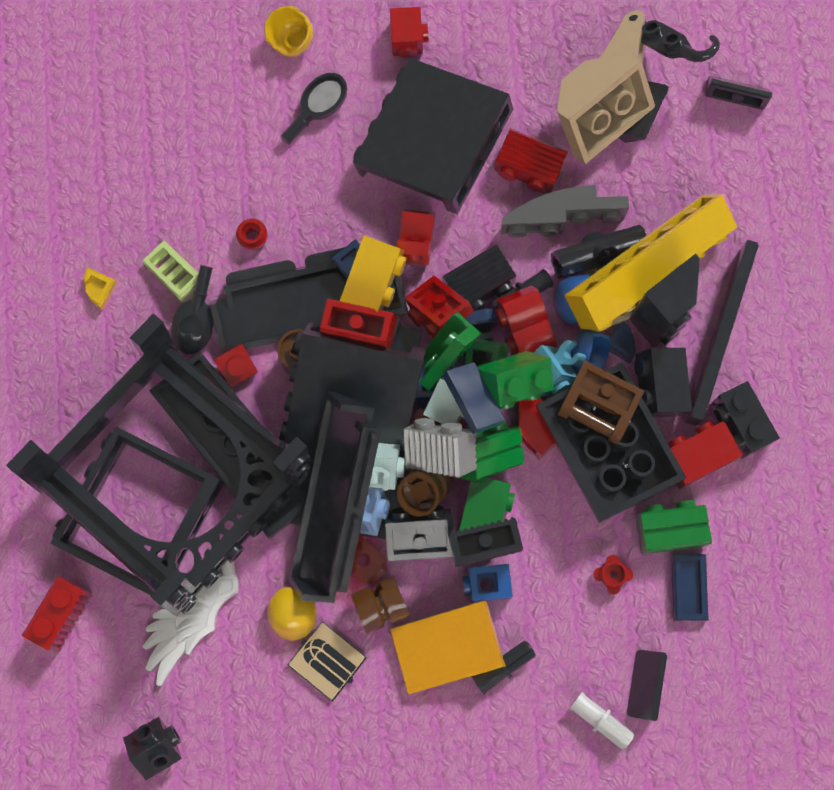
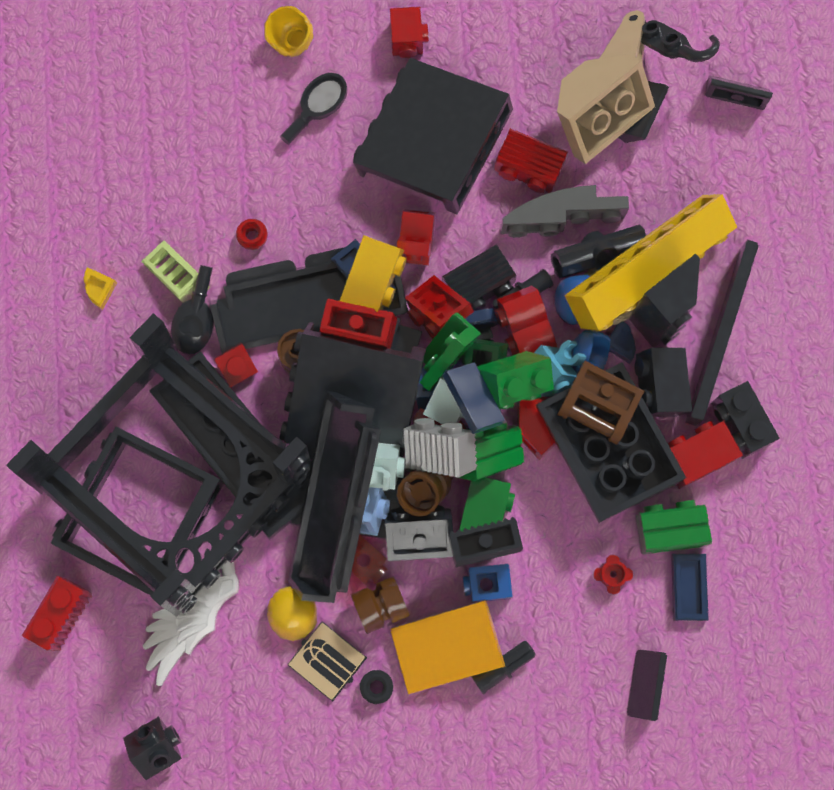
white axle [570,692,634,749] -> none
none -> black plate [360,670,393,704]

